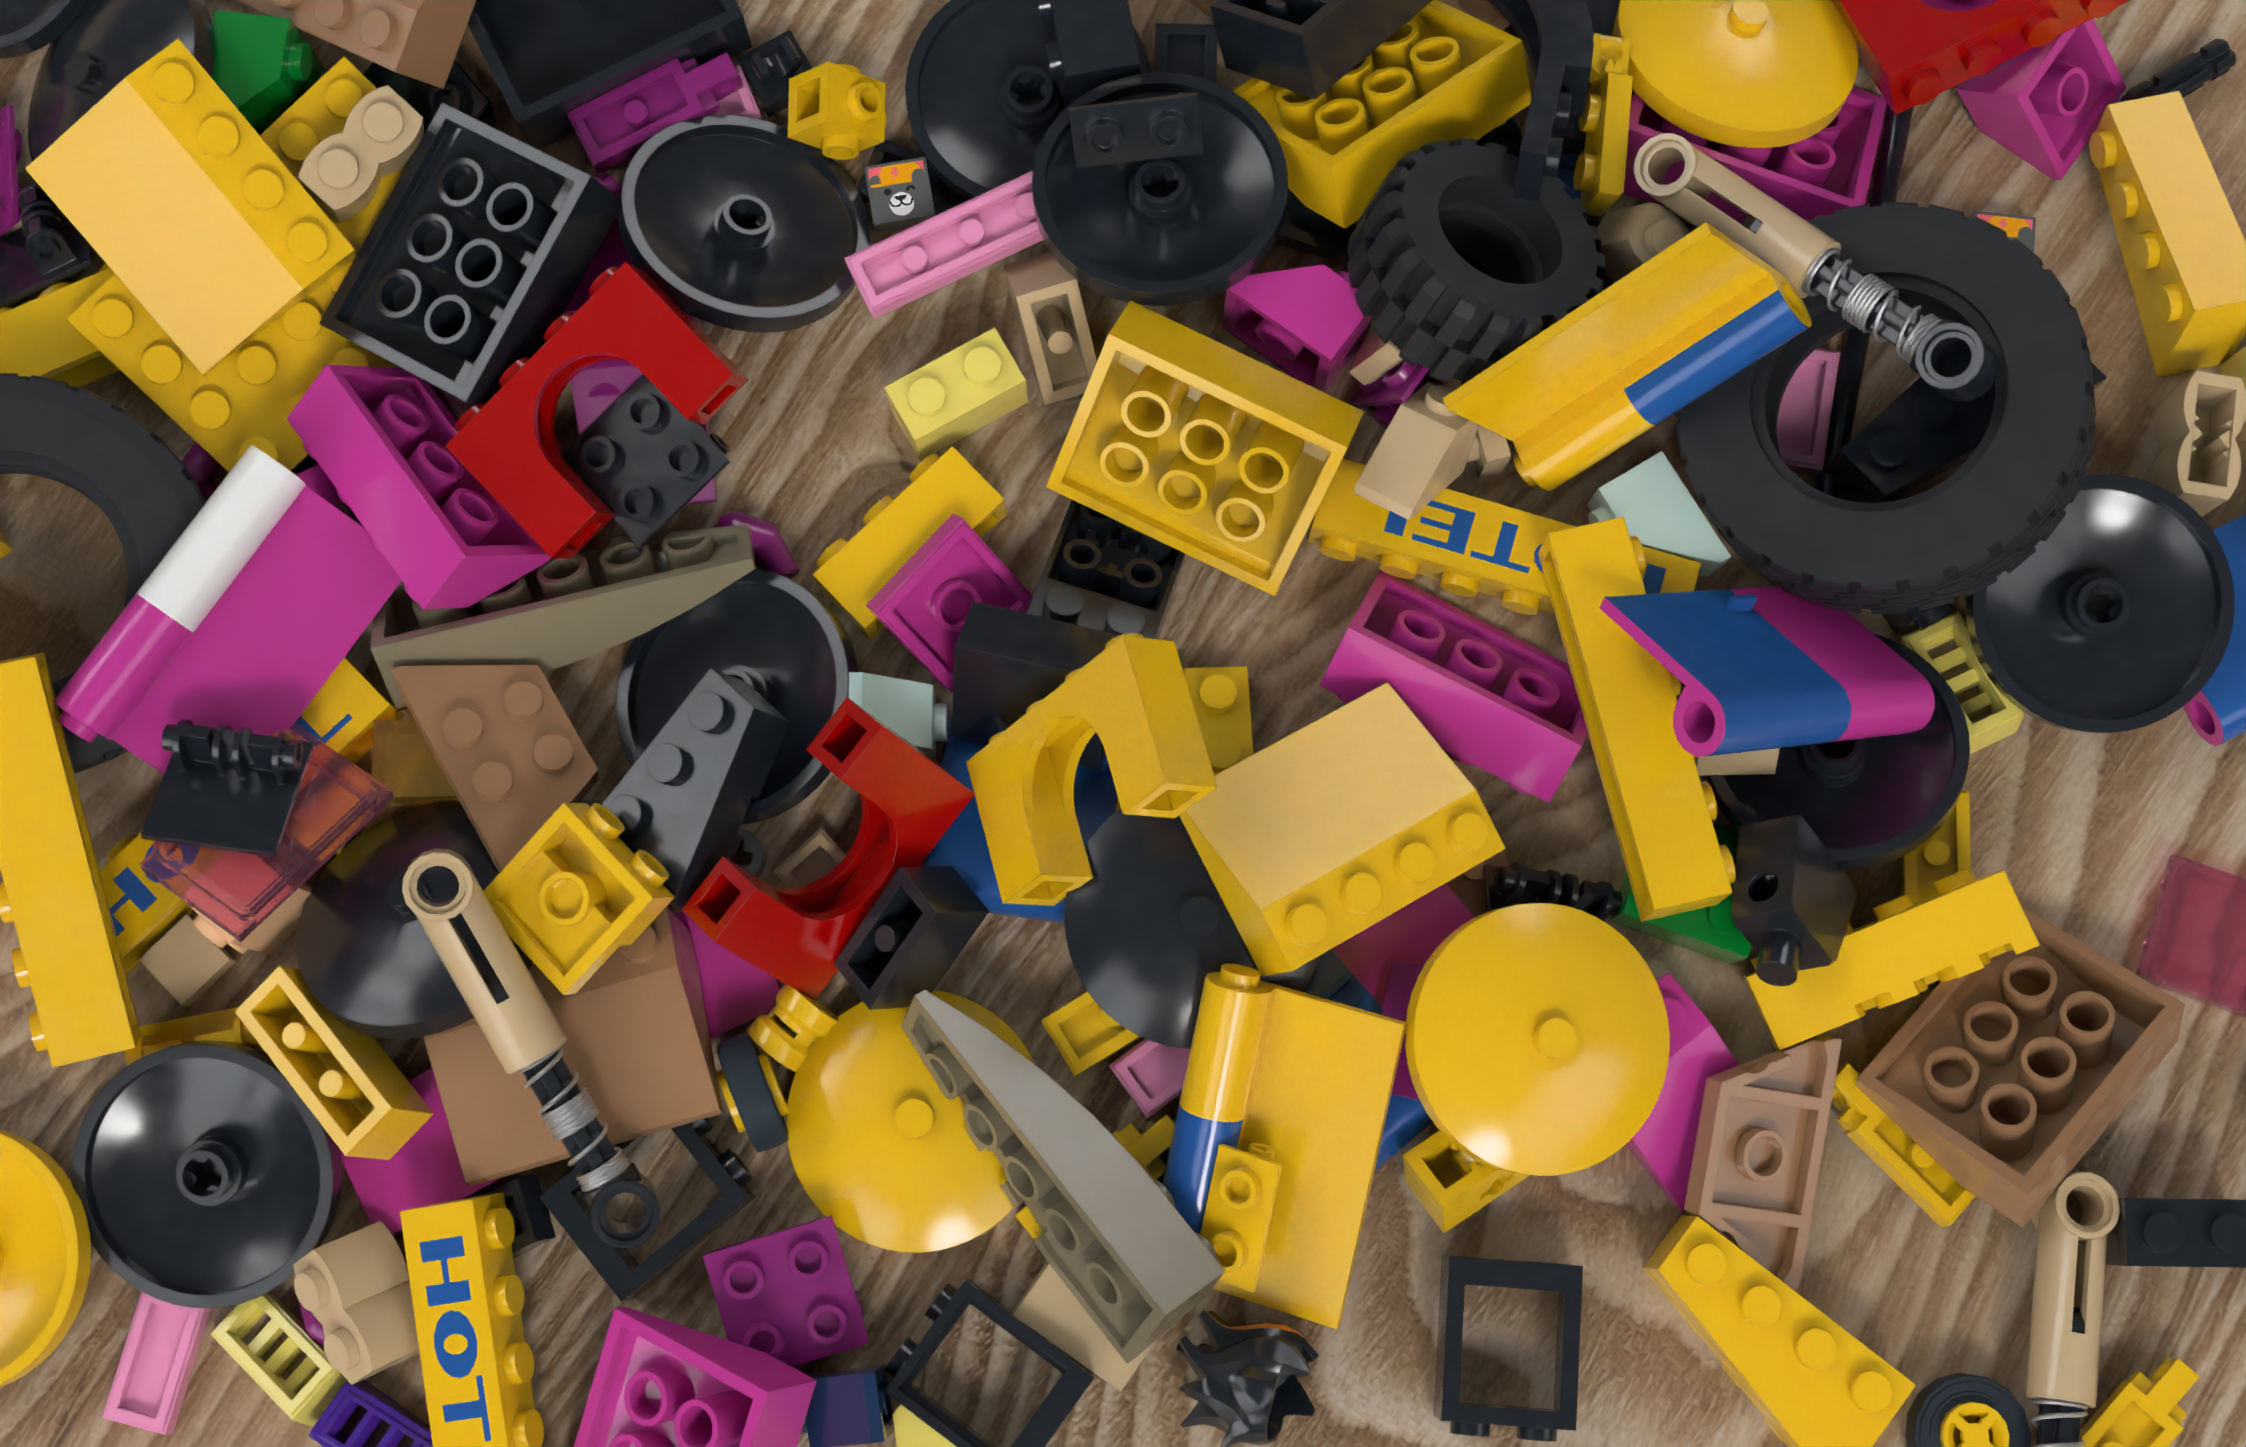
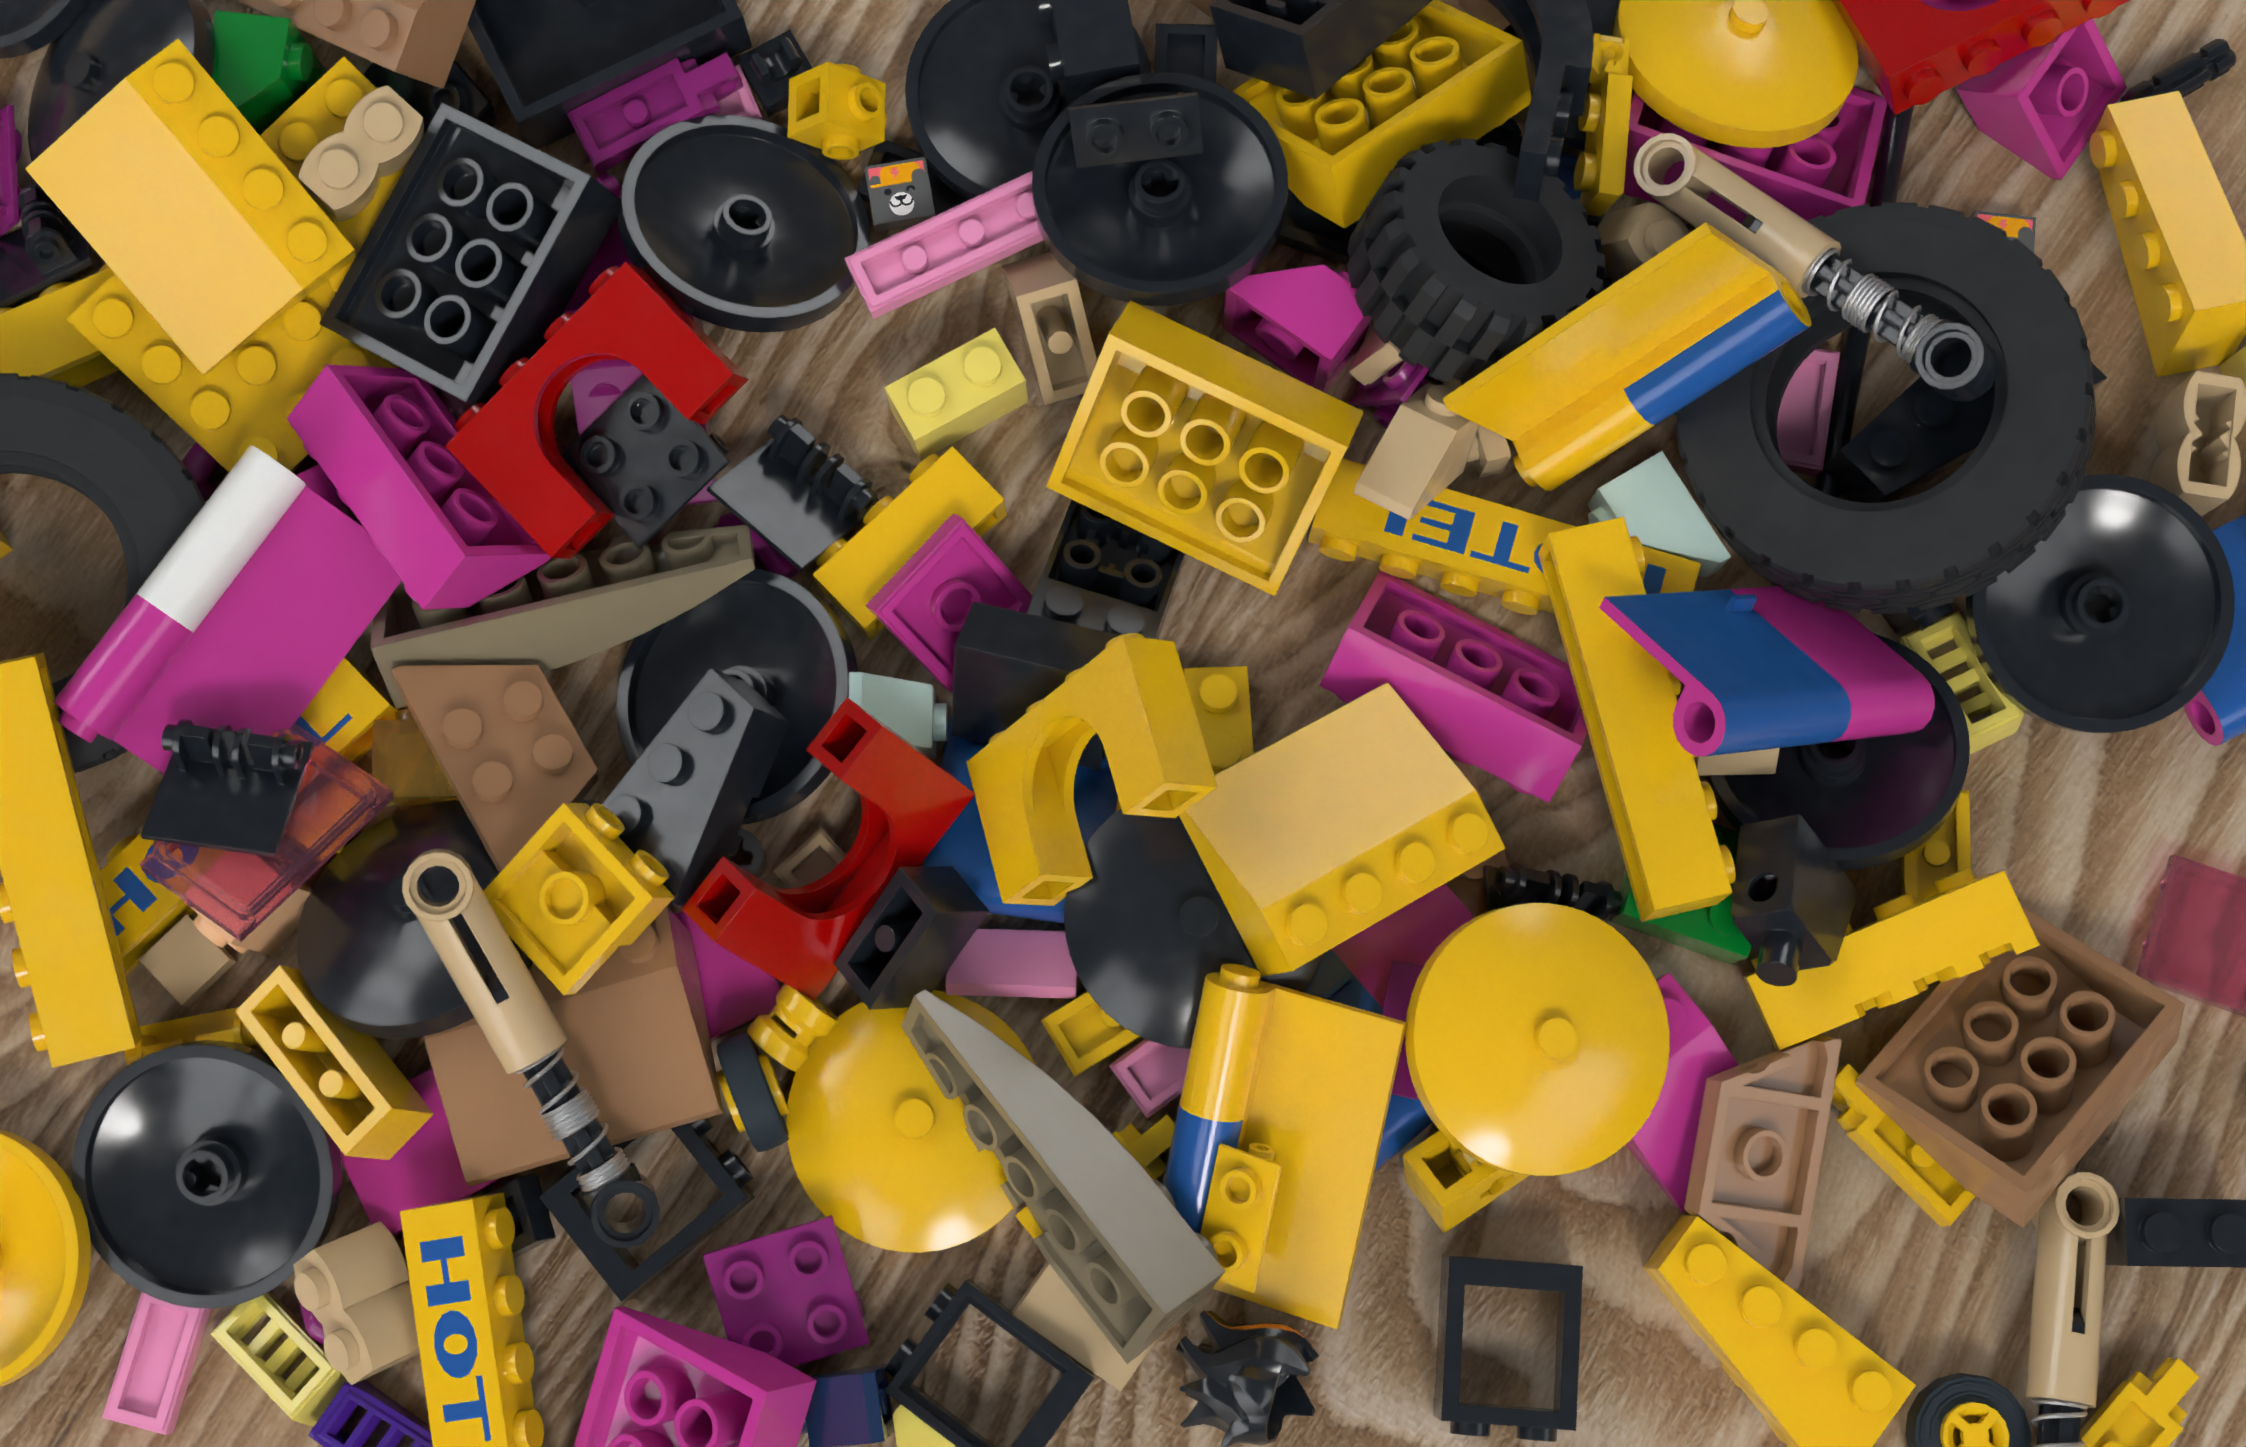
none -> black hinge [707,414,879,572]
none -> bright pink tile [945,929,1077,999]

